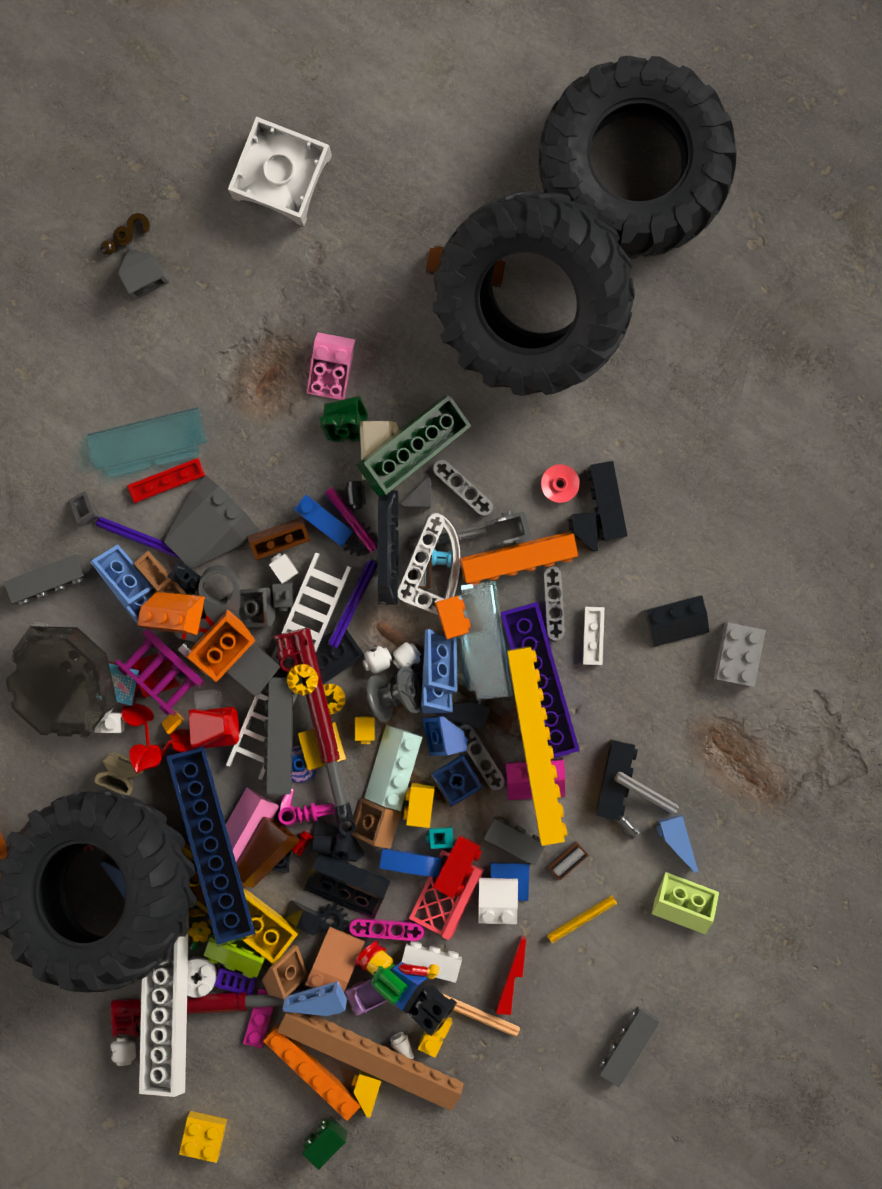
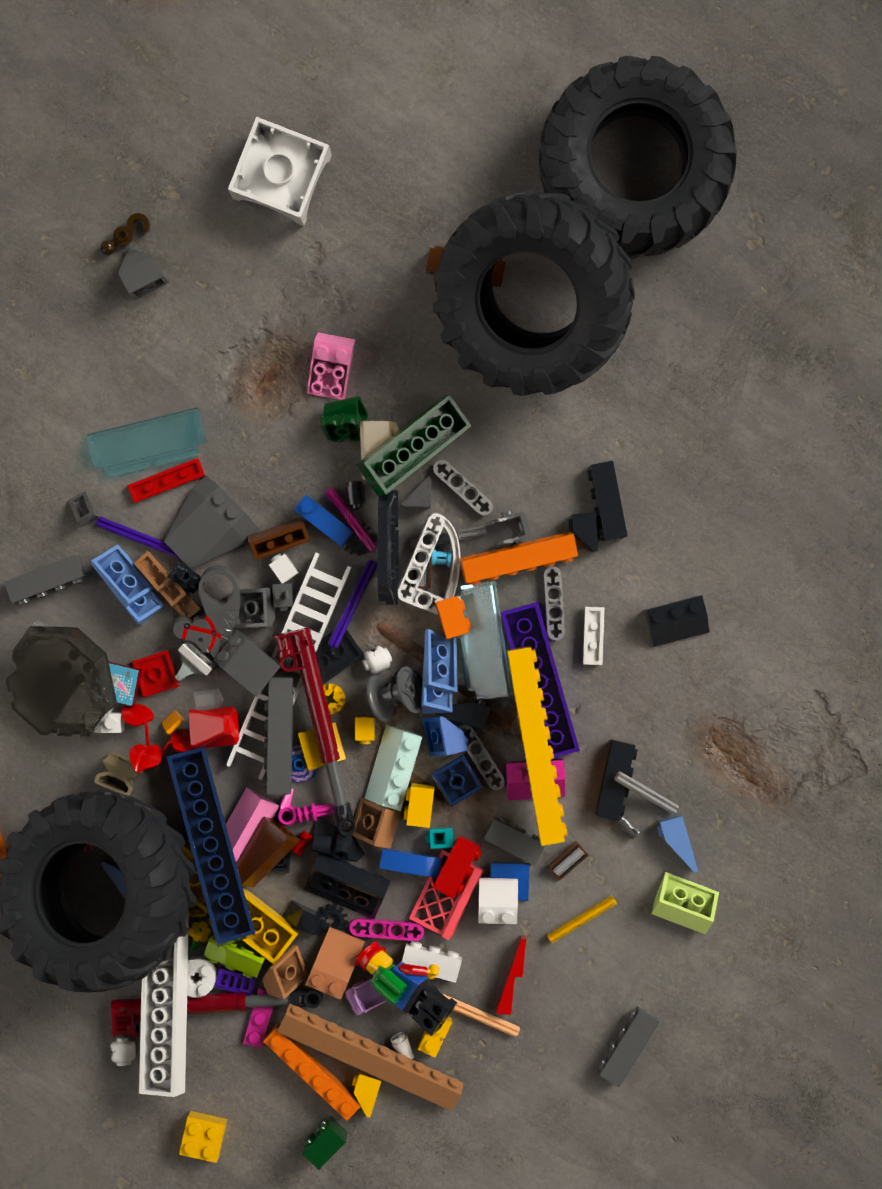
magenta fence [116,628,206,716] -> none
orange slope [137,592,205,635] -> none
orange slope [187,609,255,682] -> none
medium blue slope [283,981,347,1016] -> none
yellow gear [287,664,318,696] -> none
white head [392,642,421,670] -> none
coral dish [541,464,580,503] -> none
light grey brick [714,622,766,687] -> none

